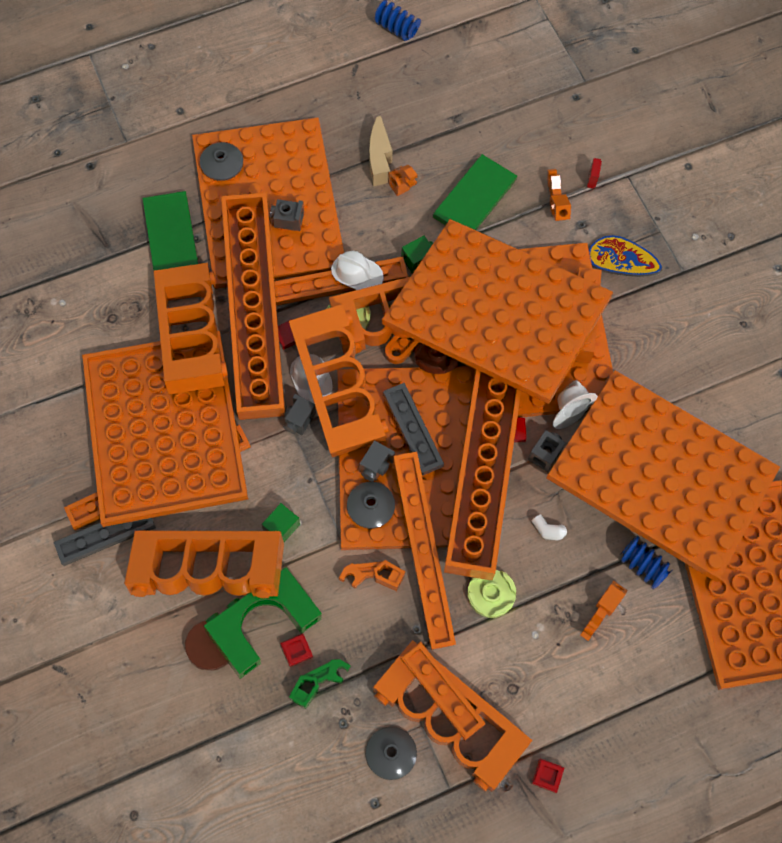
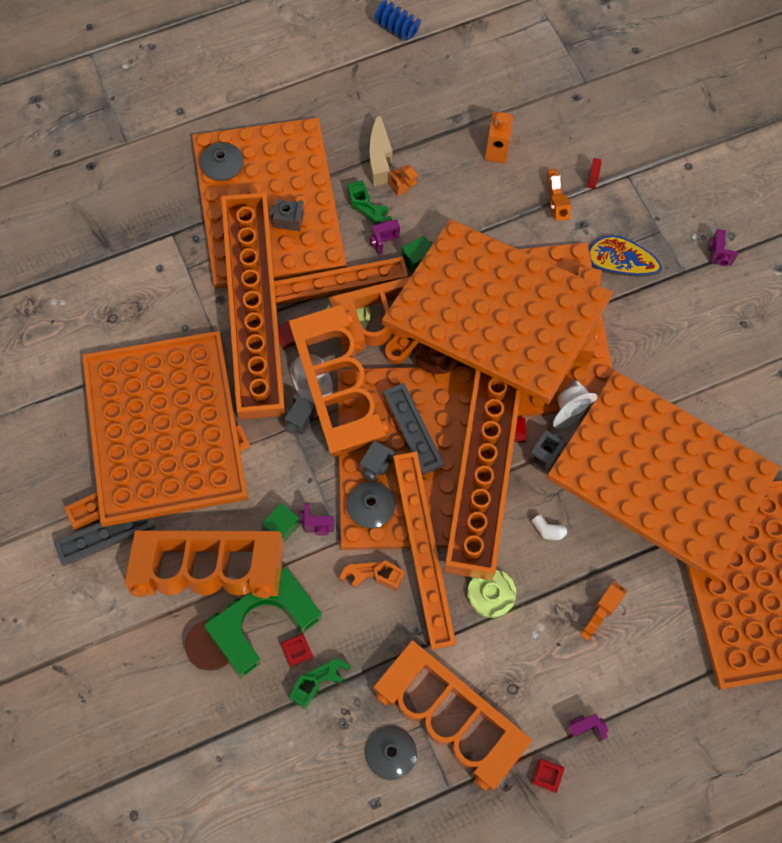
green tile [143,191,198,271] -> none
orange fence [154,263,228,395] -> none
white piece [331,251,384,290] -> none
orange tile [400,642,486,741] -> none
green tile [433,154,517,230] -> none
blue piece [620,535,672,589] -> none
none -> magenta bracket [300,503,334,536]
none -> green piece [347,180,392,225]
none -> magenta bracket [369,219,400,255]
none -> orange torso [485,112,514,163]
none -> magenta bracket [565,713,608,742]
none -> magenta bracket [707,229,738,266]

